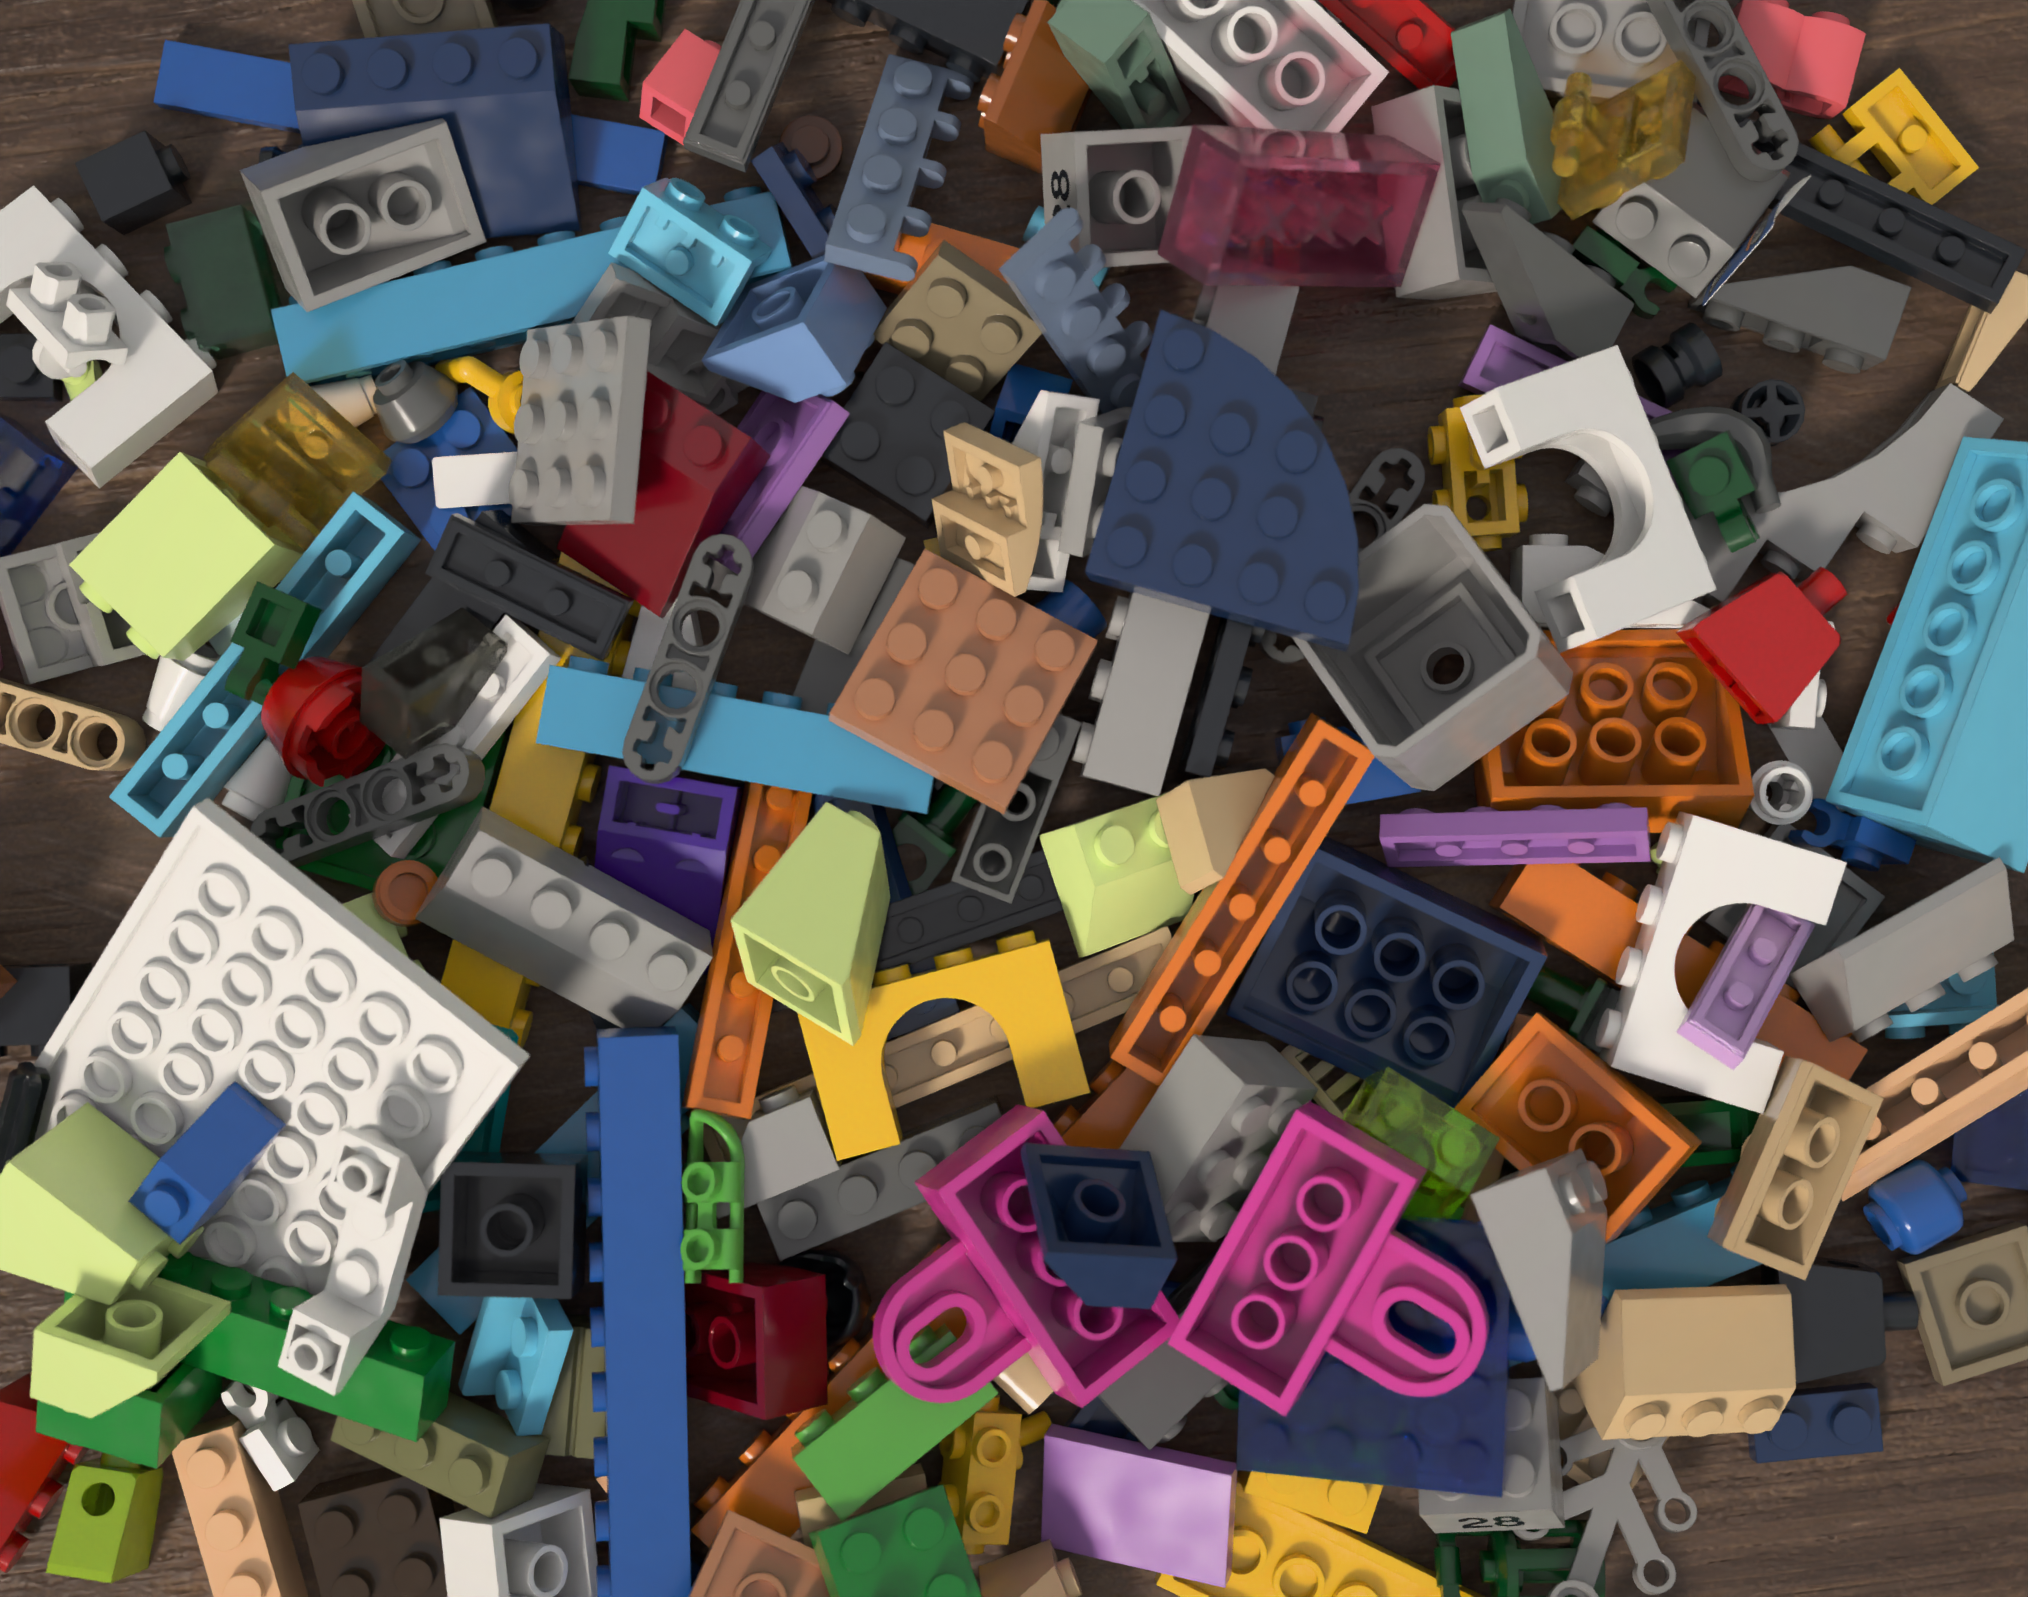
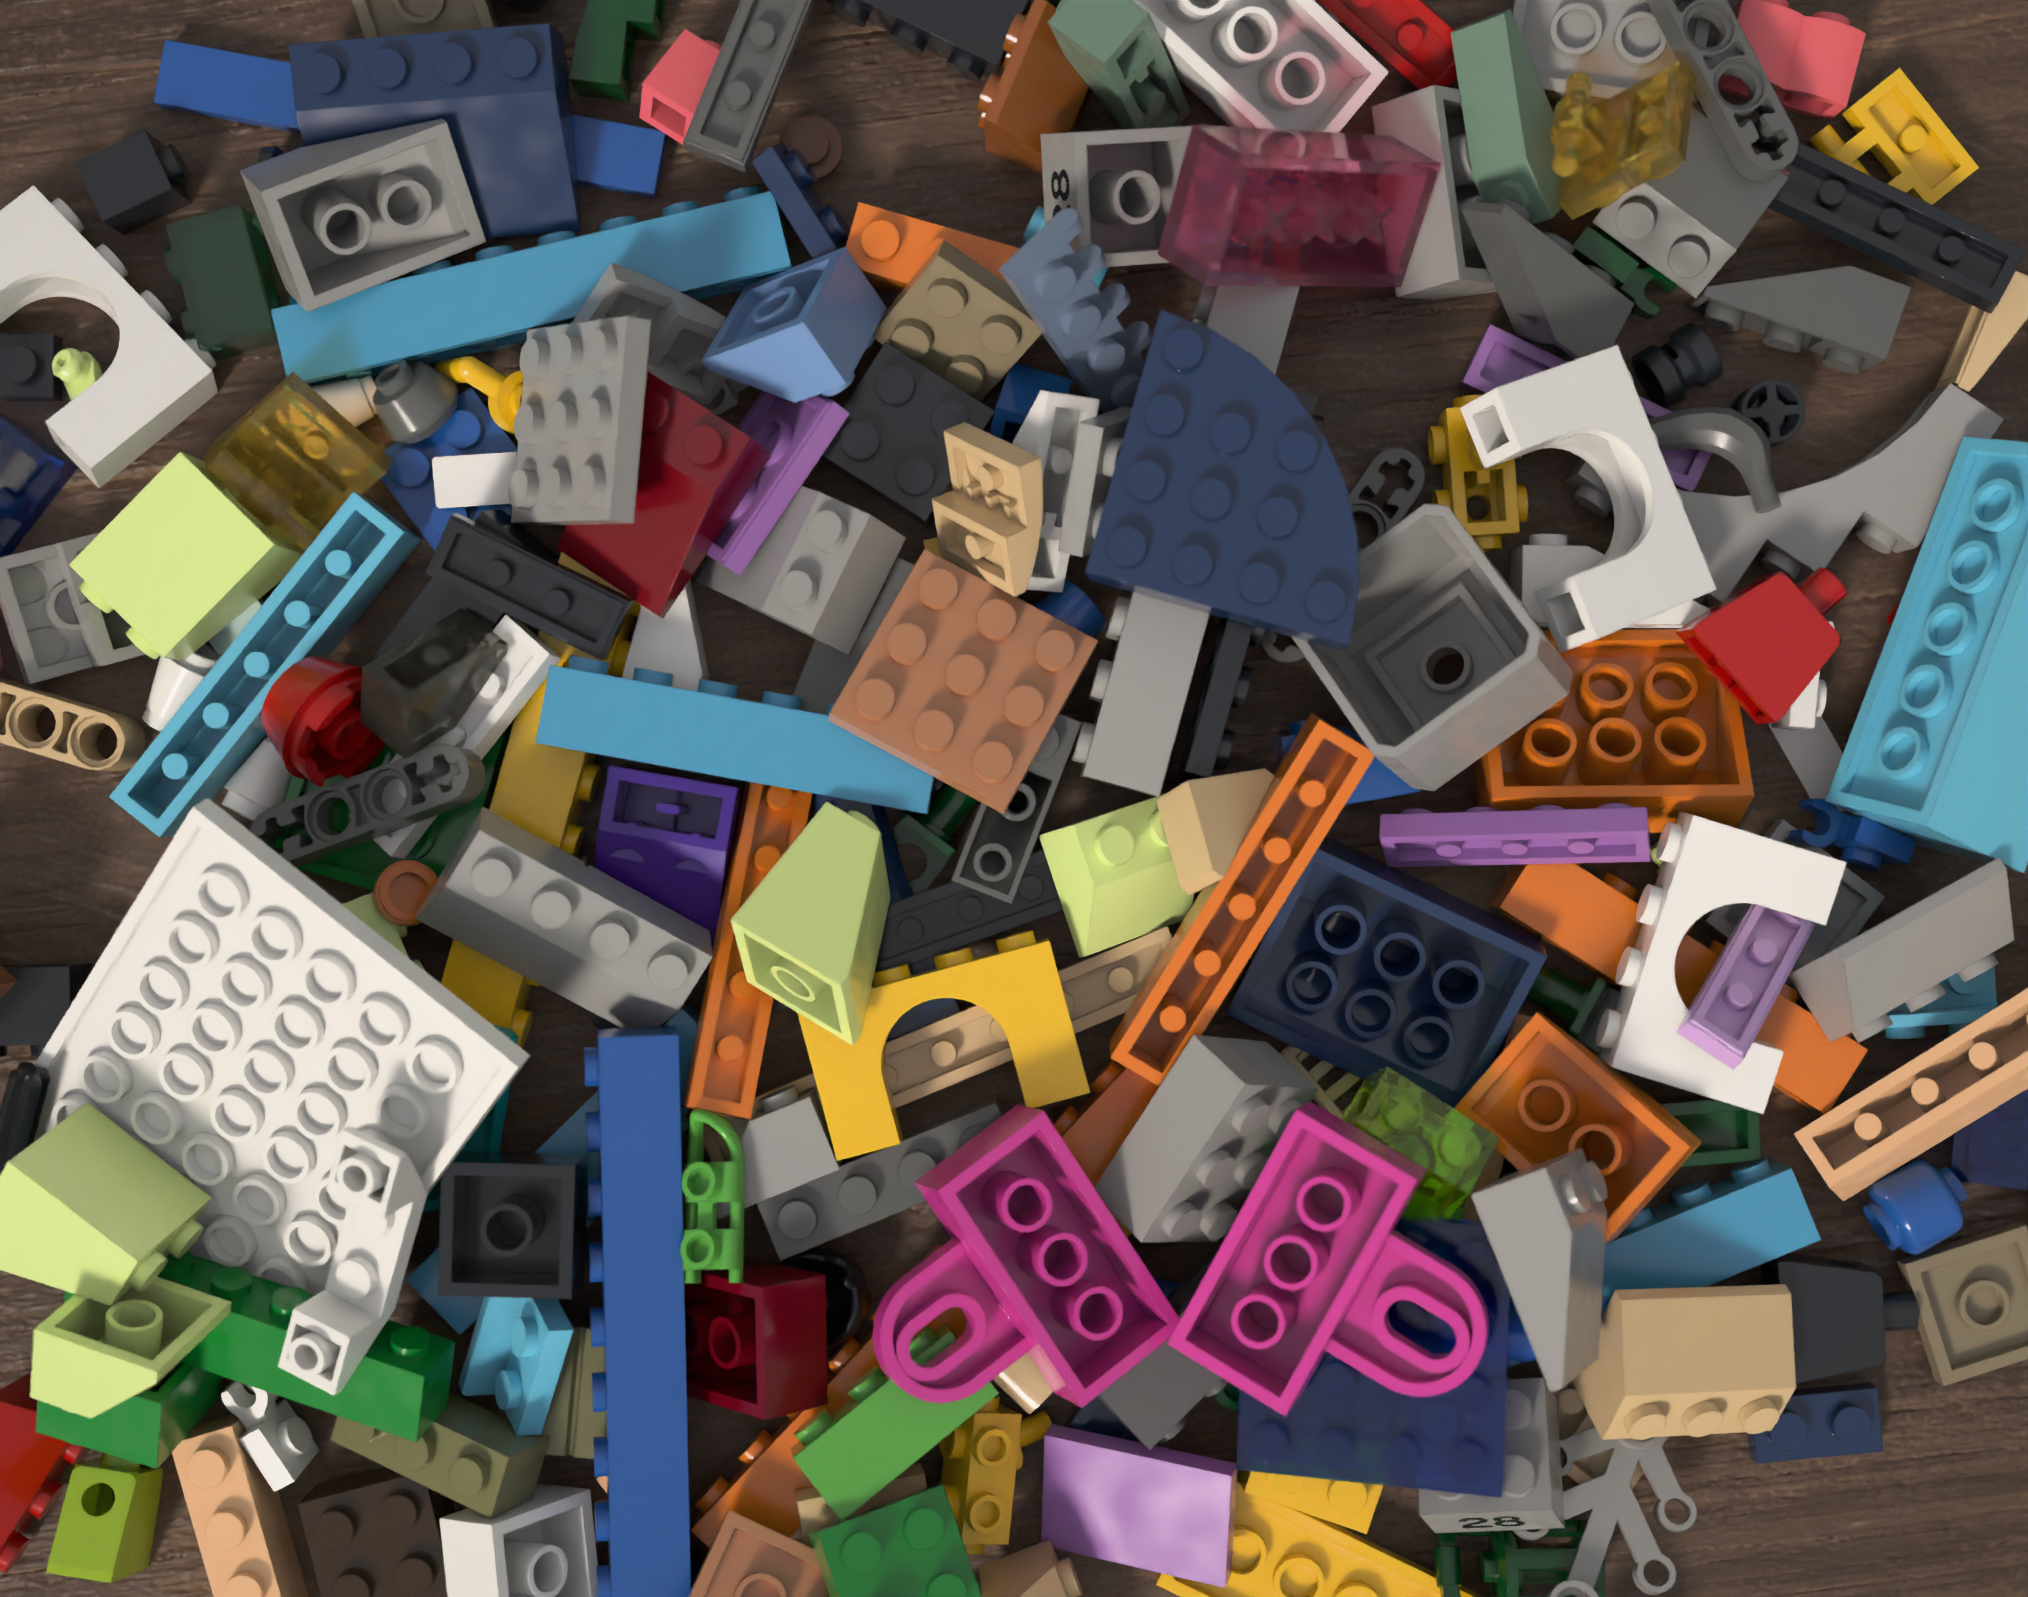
white hips [6,262,128,379] -> none
blue slope [129,1081,286,1245] -> none
dark green plate [225,581,322,705] -> none
medium azure bracket [608,178,772,326] -> none
dark grey beam [622,534,755,784] -> none
sand blue hinge [824,54,974,281] -> none
dark blue slope [1020,1143,1177,1309] -> none
dark green plate [1666,430,1760,553] -> none
sticker [1702,175,1811,306] -> none
tan slope [1707,1056,1884,1280] -> none
white cone [1748,760,1813,825] -> none

